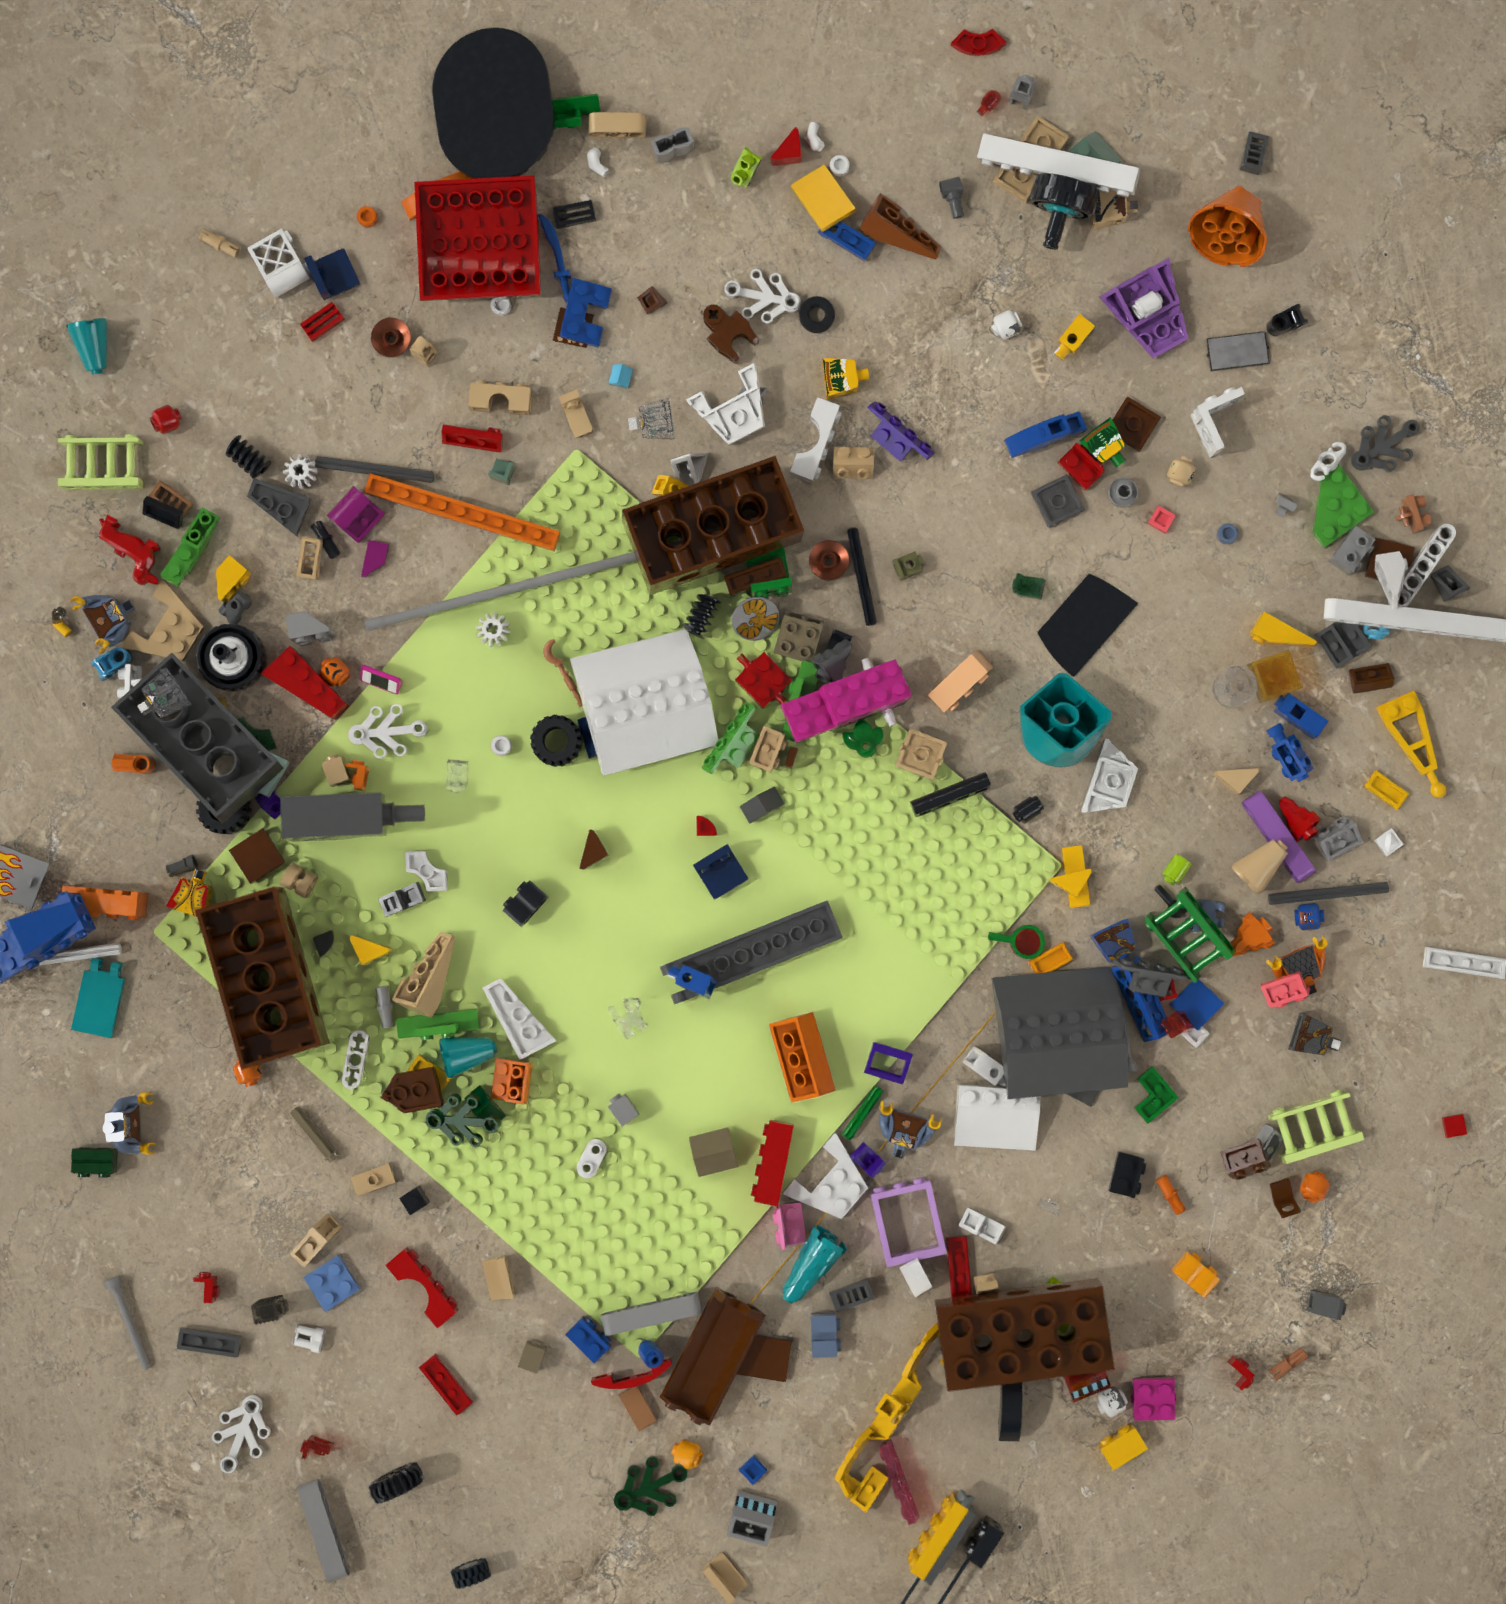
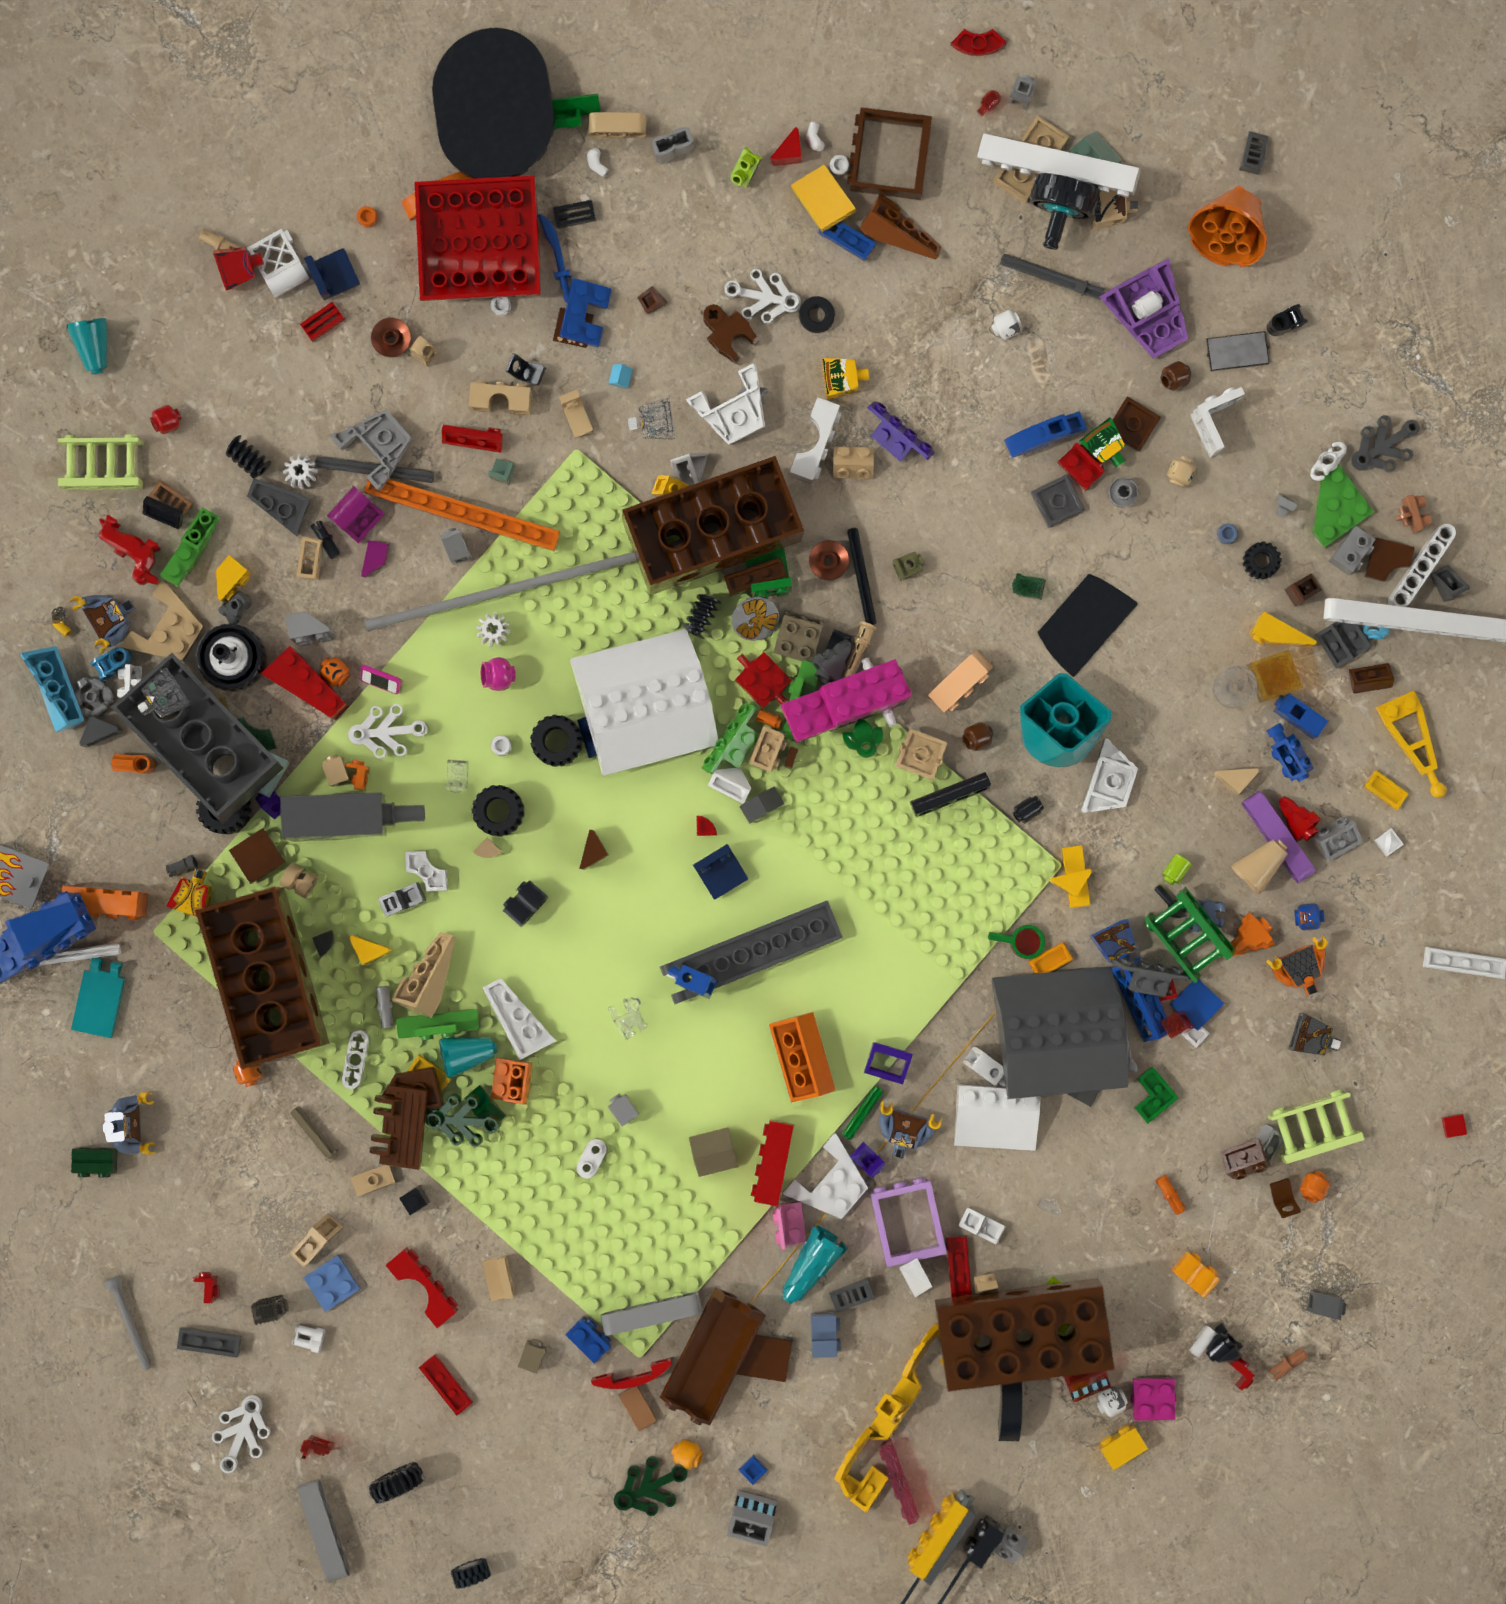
nougat piece [543,639,583,707] -> none
blue brick [638,1340,664,1368] -> none
tan panel [703,1552,747,1604] -> none
dark grey pin [939,177,964,219] -> none
yellow torso [1054,313,1095,361] -> none
black bracket [1108,1151,1146,1199] -> none
coral tile [1147,505,1176,534] -> none
coral bracket [1260,971,1310,1008] -> none
dark grey axle [1268,882,1389,905] -> none
white slope [1374,551,1408,609] -> none
none -> medium azure wedge [20,646,84,732]
none -> light grey piece [74,677,114,718]
none -> dark grey slope [79,716,123,748]
none -> red torso [213,247,264,291]
none -> light grey wing [330,410,413,492]
none -> reddish brown hinge [370,1084,428,1170]
none -> light grey slope [440,528,472,565]
none -> black tyre [472,785,525,837]
none -> tan tile [473,838,502,858]
none -> dark pink piece [480,657,516,691]
none -> black bracket [506,353,546,386]
none -> white slope [708,767,751,804]
none -> orange pin [756,709,783,729]
none -> tan pin [842,621,877,678]
none -> reddish brown window [847,107,932,200]
none -> reddish brown head [962,722,994,751]
none -> light grey brick [993,1527,1028,1564]
none -> dark grey axle [1000,254,1104,300]
none -> reddish brown head [1160,361,1191,391]
none -> white piece [1189,1325,1217,1358]
none -> black brick [1206,1323,1243,1363]
none -> black tyre [1243,541,1282,580]
none -> reddish brown slope [1284,574,1322,606]

